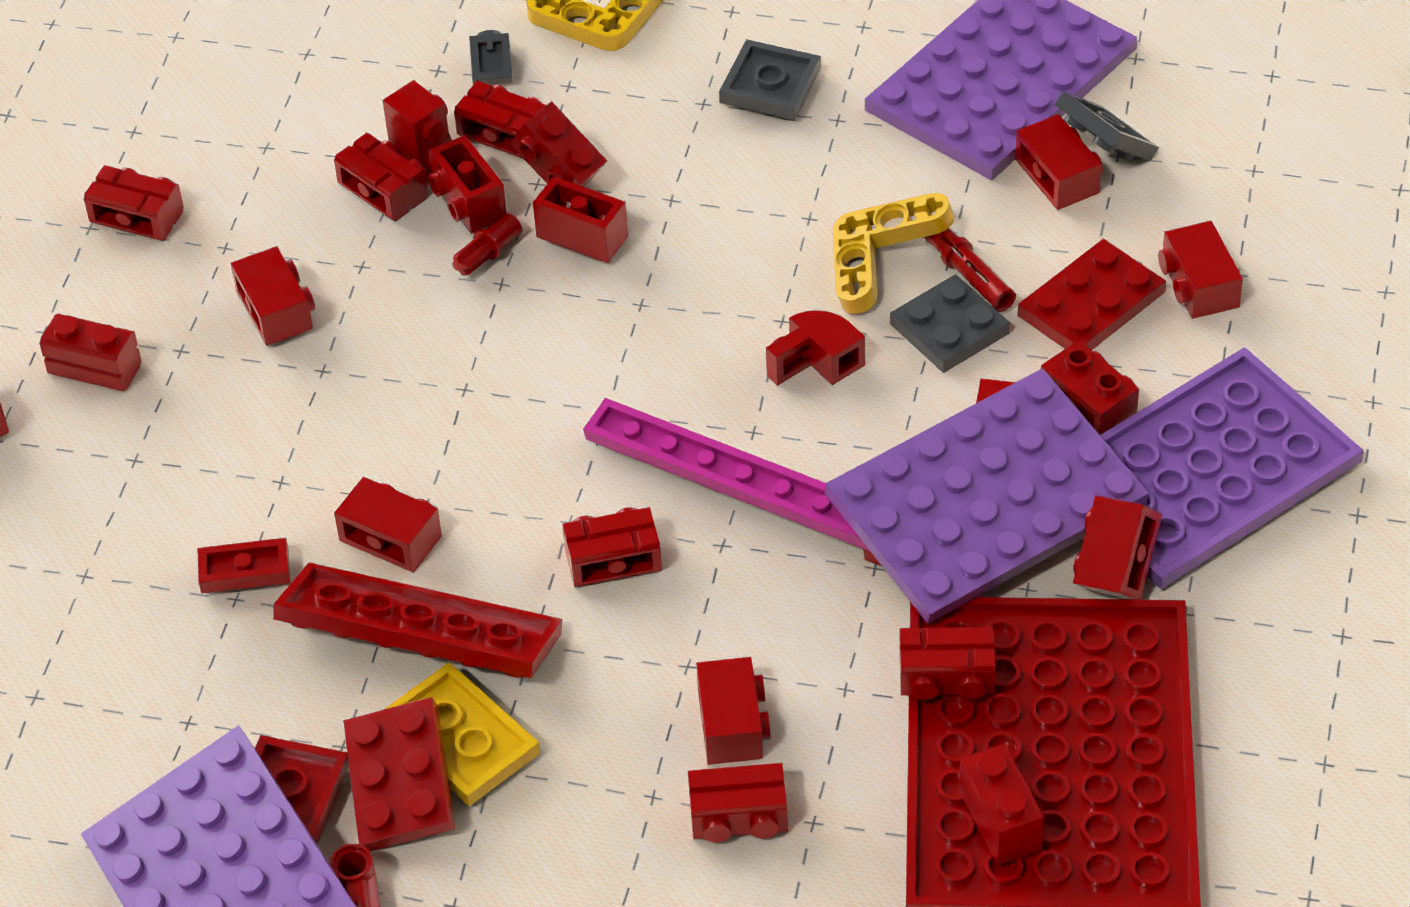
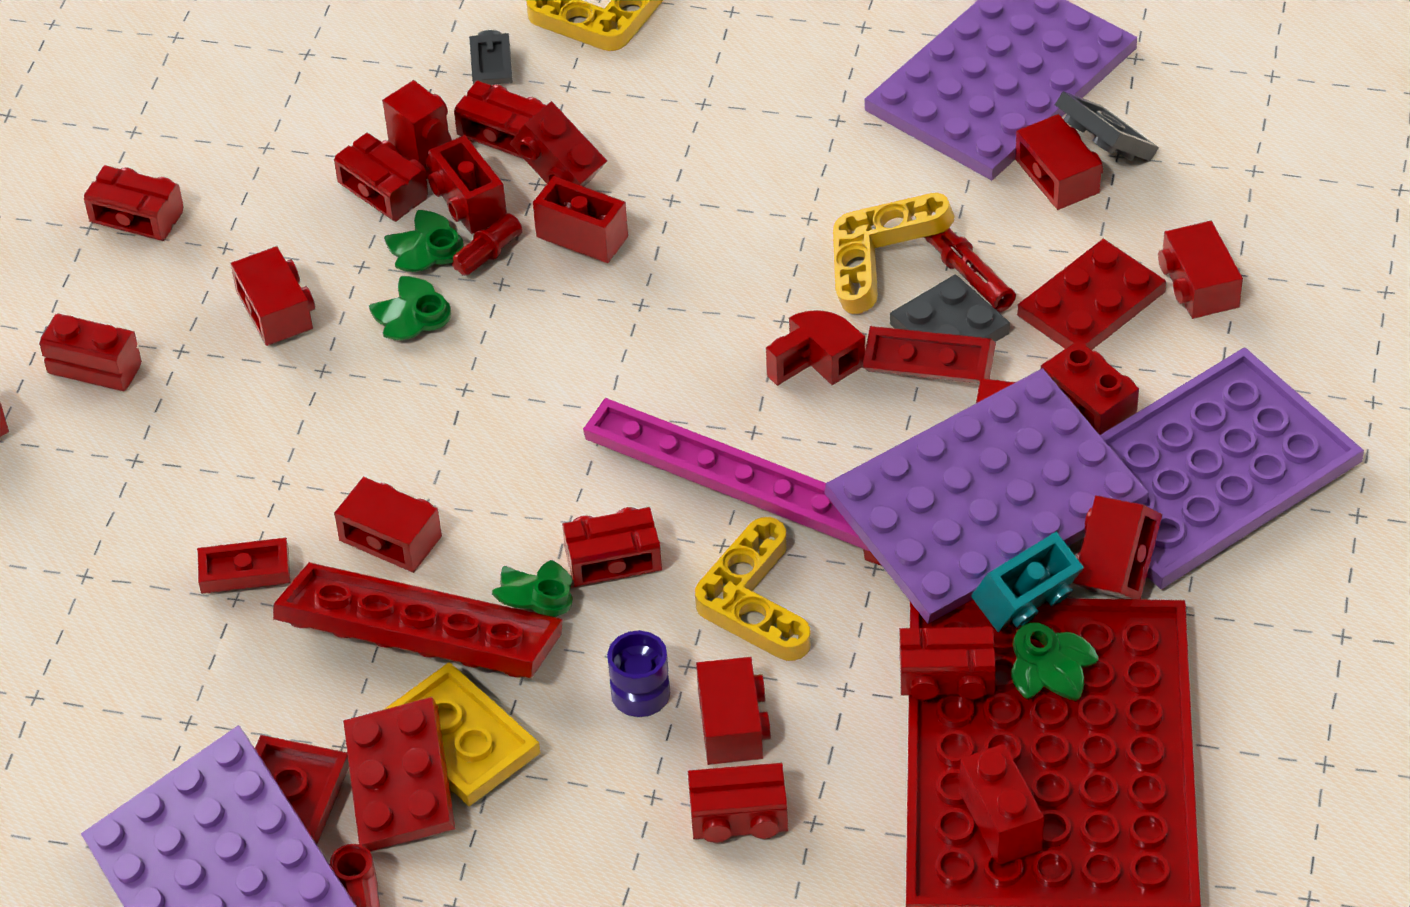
dark grey plate [719,39,821,120] -> none
none -> green plate [369,276,451,340]
none -> green plate [384,210,464,272]
none -> green plate [492,560,573,617]
none -> dark purple wheel [607,630,670,717]
none -> yellow beam [695,517,811,661]
none -> red plate [862,326,996,384]
none -> teal brick [971,531,1084,632]
none -> green plate [1011,623,1098,701]

